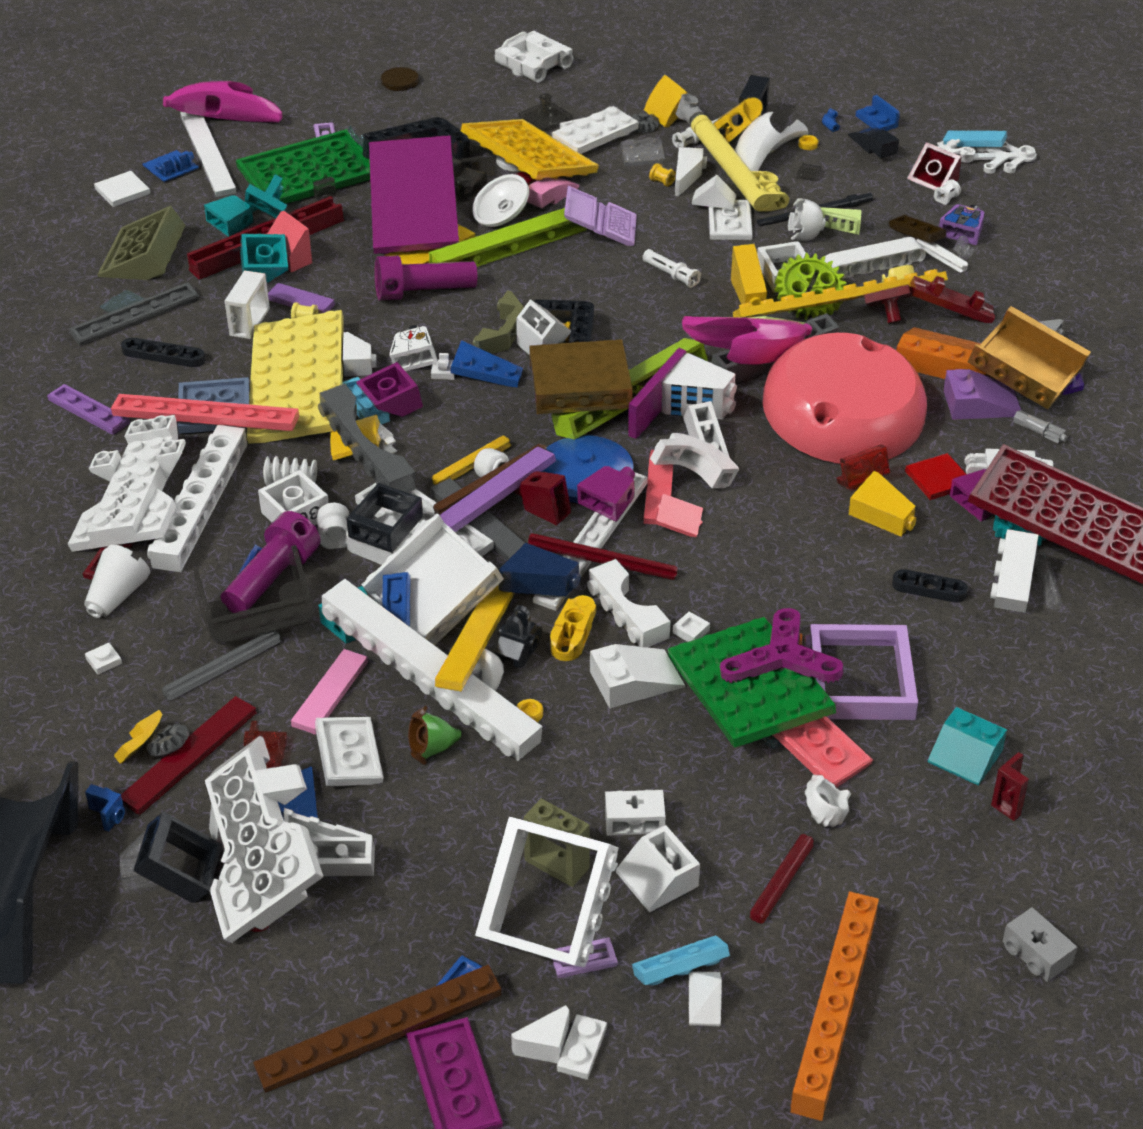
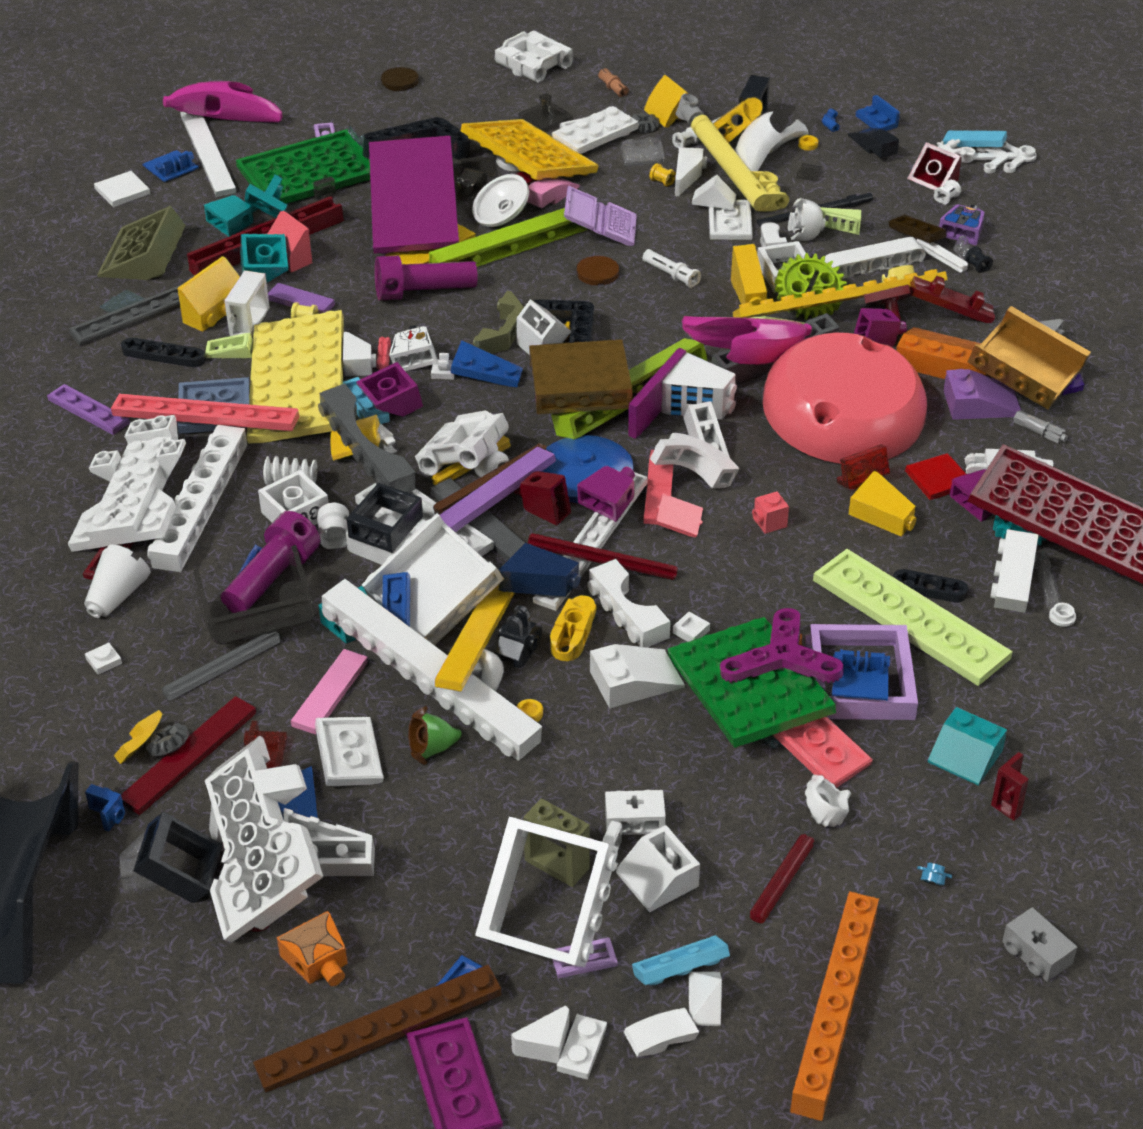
none -> yellow slope [177,256,240,332]
none -> yellowish green slope [205,333,253,358]
none -> orange torso [277,911,348,986]
none -> coral axle [376,336,391,370]
none -> white piece [415,410,509,476]
none -> reddish brown tile [577,256,619,286]
none -> nougat pin [598,68,629,97]
none -> white tile [602,820,622,849]
none -> white slope [624,1008,699,1057]
none -> coral brick [752,492,789,534]
none -> white leg [760,222,787,247]
none -> yellowish green plate [813,549,1013,686]
none -> blue hinge [832,649,890,701]
none -> magenta torso [854,308,907,347]
none -> dark azure plate [917,863,952,886]
none -> black bush [965,246,993,273]
none -> white plate [1049,603,1076,627]

